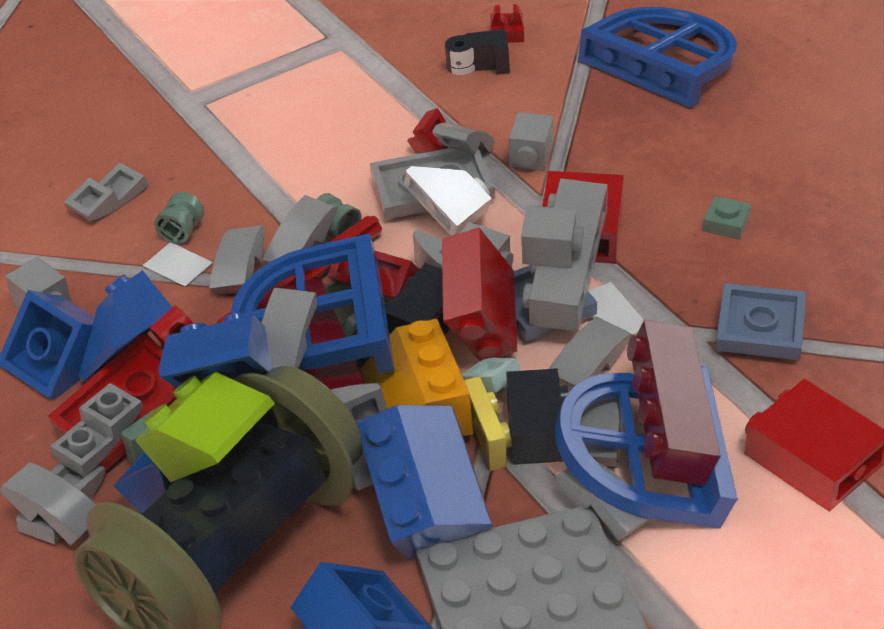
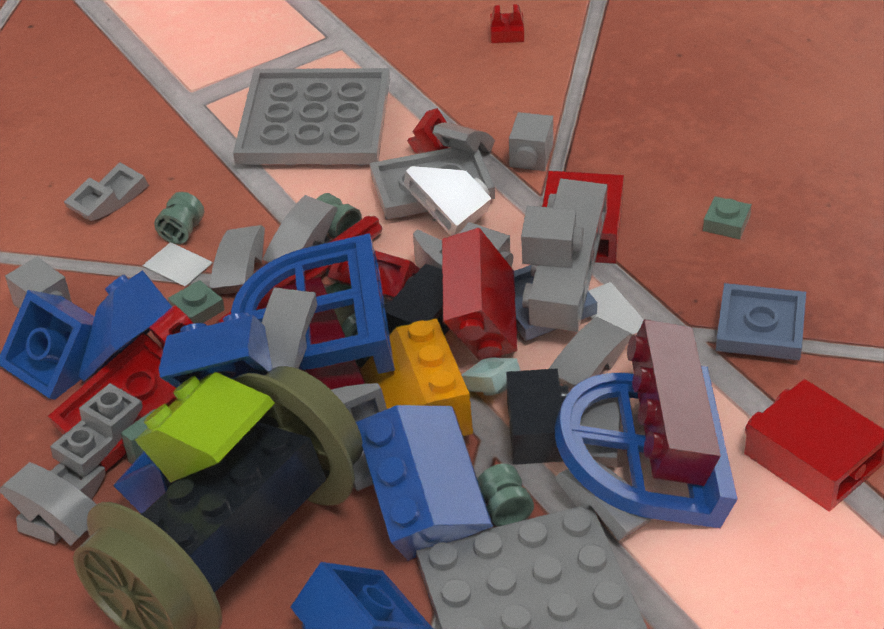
black leg [445,29,510,75] -> none
light yellow plate [464,376,512,471] -> none
blue window [578,7,737,108] -> none
none -> sand green plate [168,280,225,323]
none -> light grey plate [233,68,390,166]
none -> sand green wheel [477,464,534,527]

